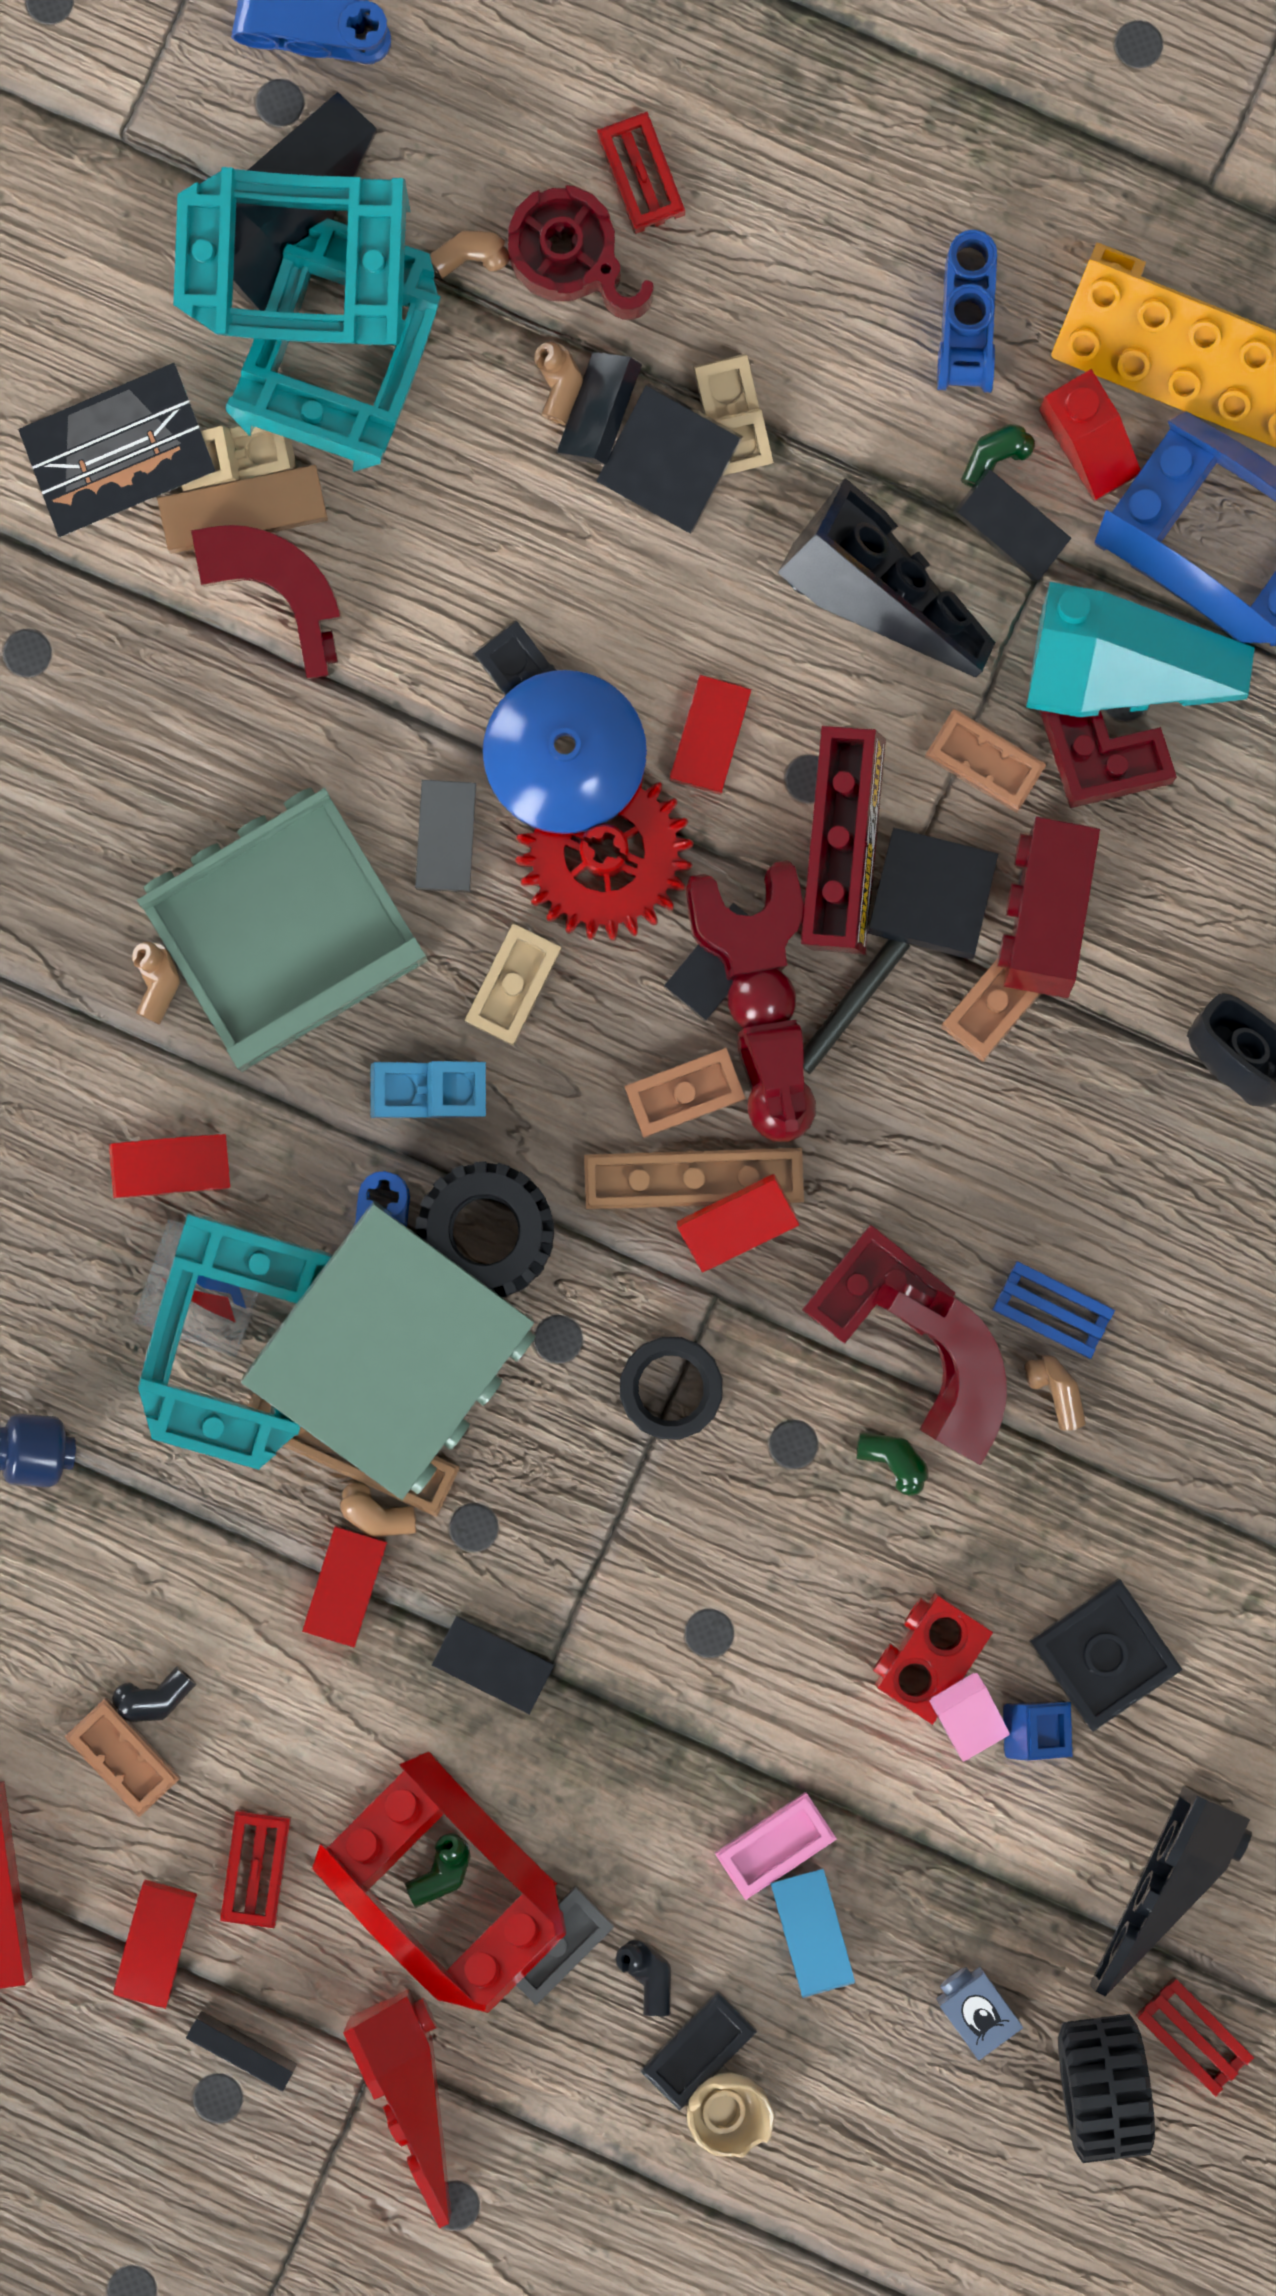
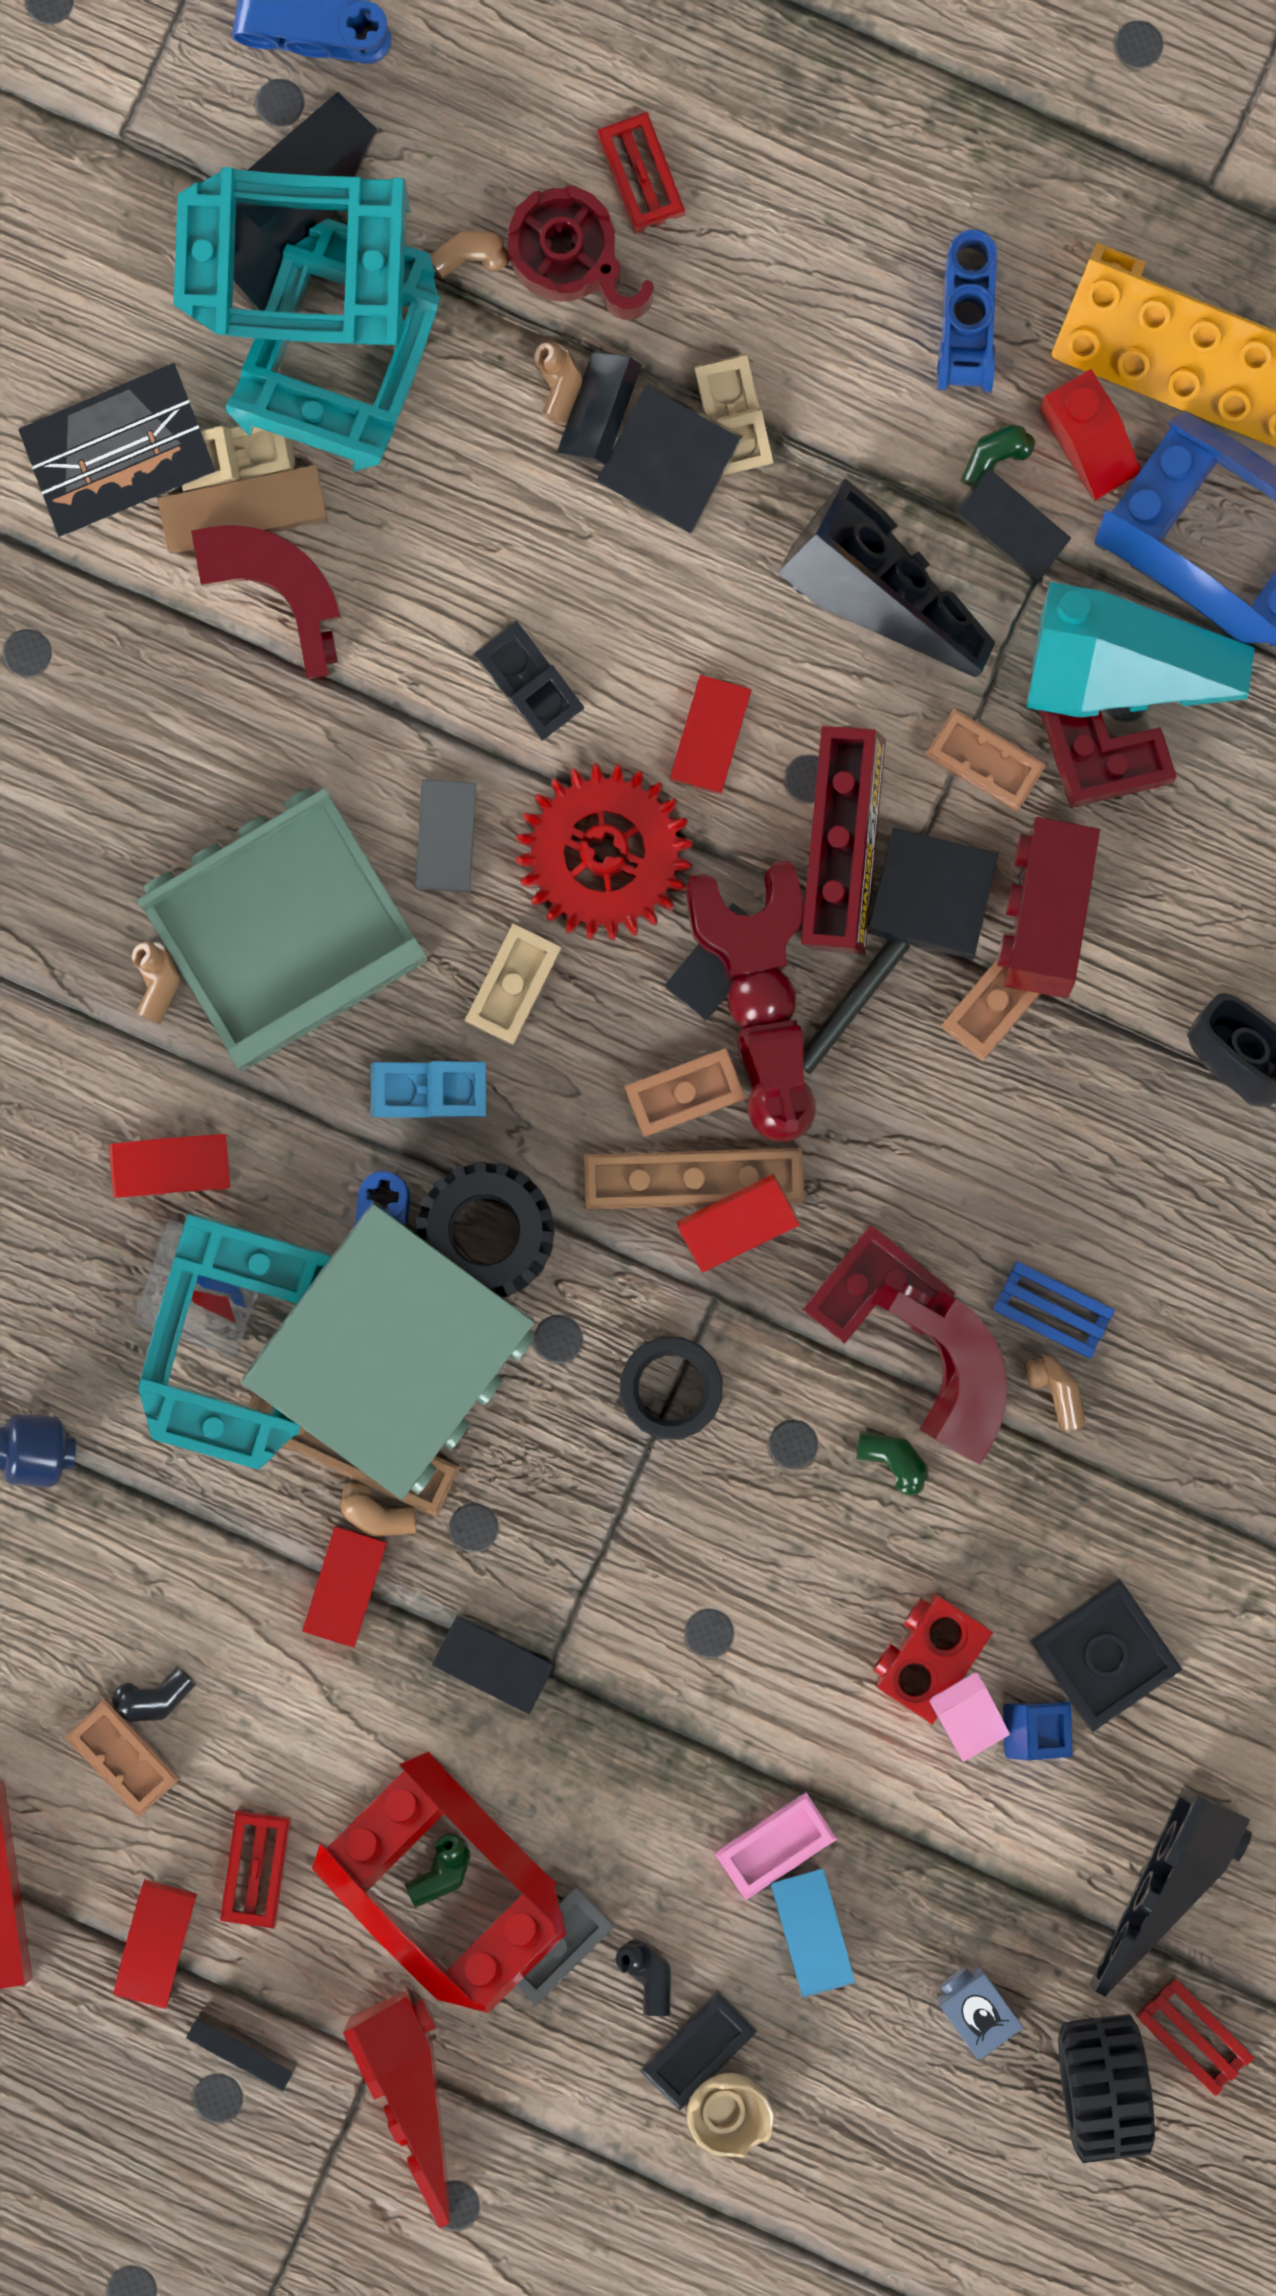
blue dish [483,670,647,834] -> none

